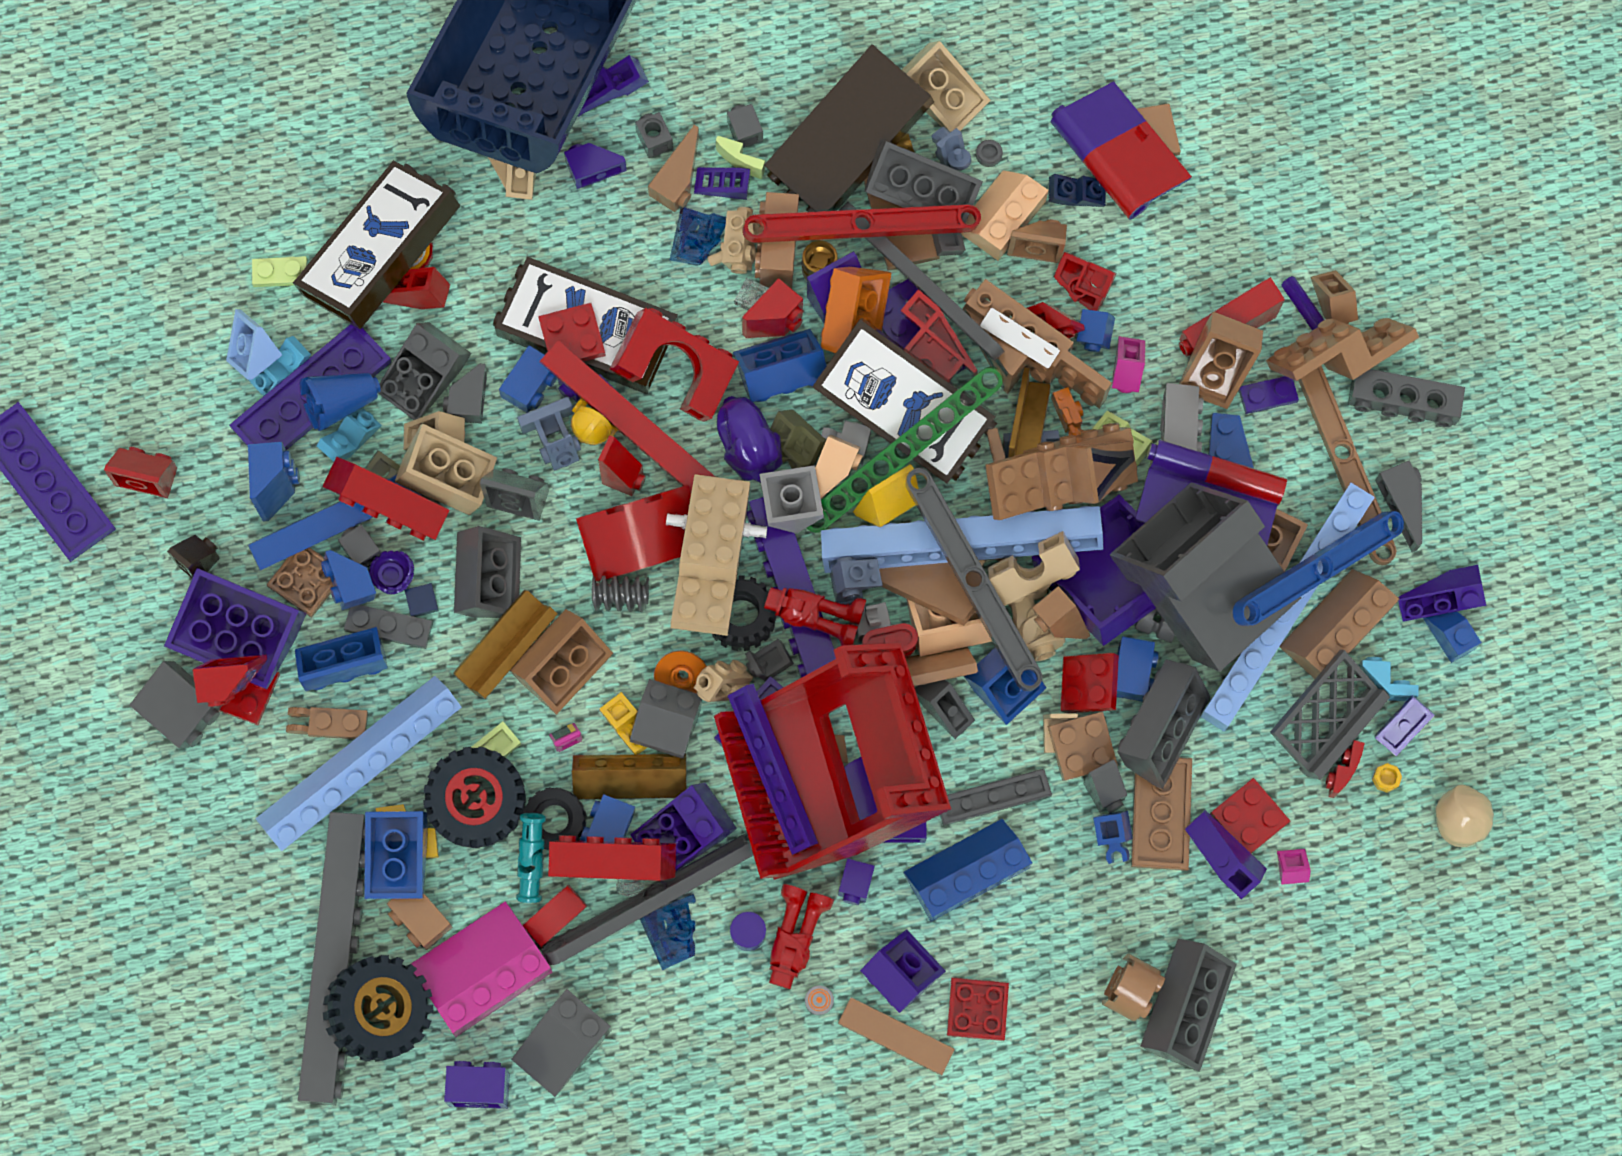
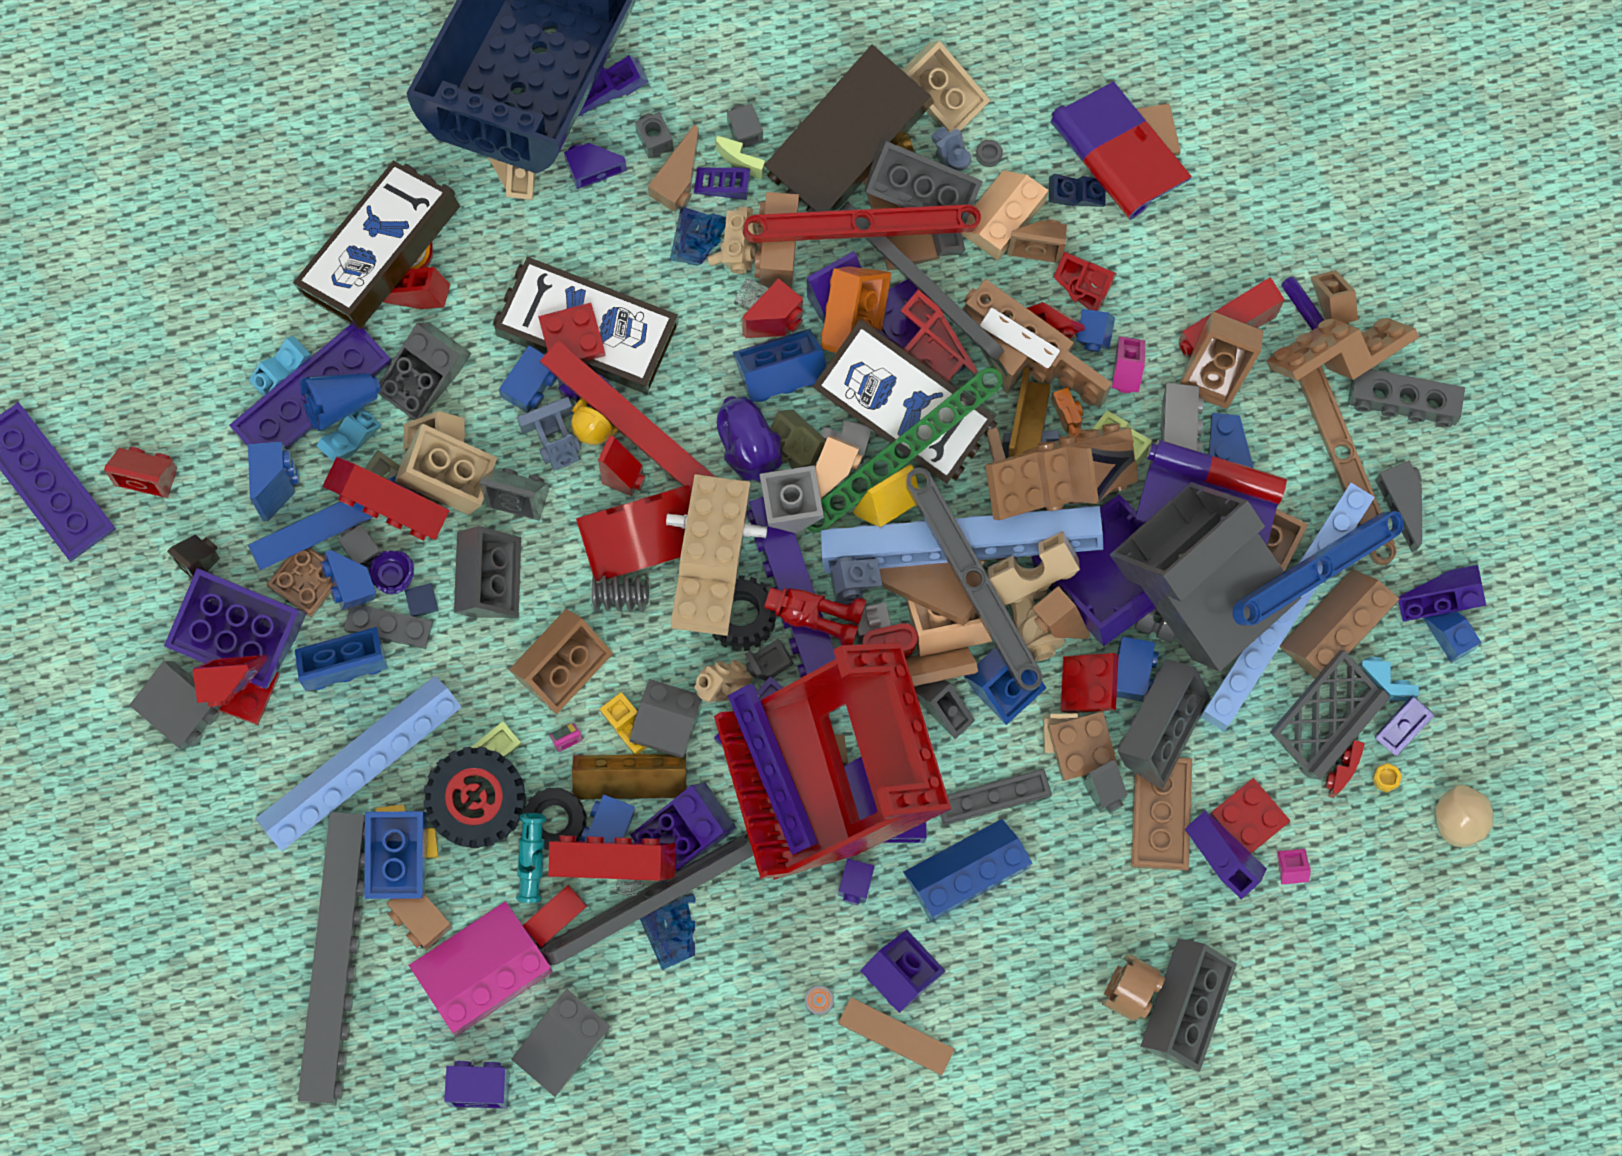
light blue slope [226,309,282,380] -> none
yellowish green plate [252,256,308,287] -> none
medium nougat hinge [286,707,368,739] -> none
black wheel [323,955,433,1062] -> none
dark grey slope [443,363,487,424] -> none
pearl gold panel [453,590,558,699] -> none
red arch [610,308,739,422] -> none
orange dish [654,650,707,694] -> none
dark purple piece [730,912,766,951] -> none
red piece [769,884,834,989] -> none
pearl gold wheel [802,240,838,281] -> none
red tile [947,978,1009,1041] -> none
blue brick [1093,811,1133,864] -> none
dark purple plate [1238,376,1299,414] -> none

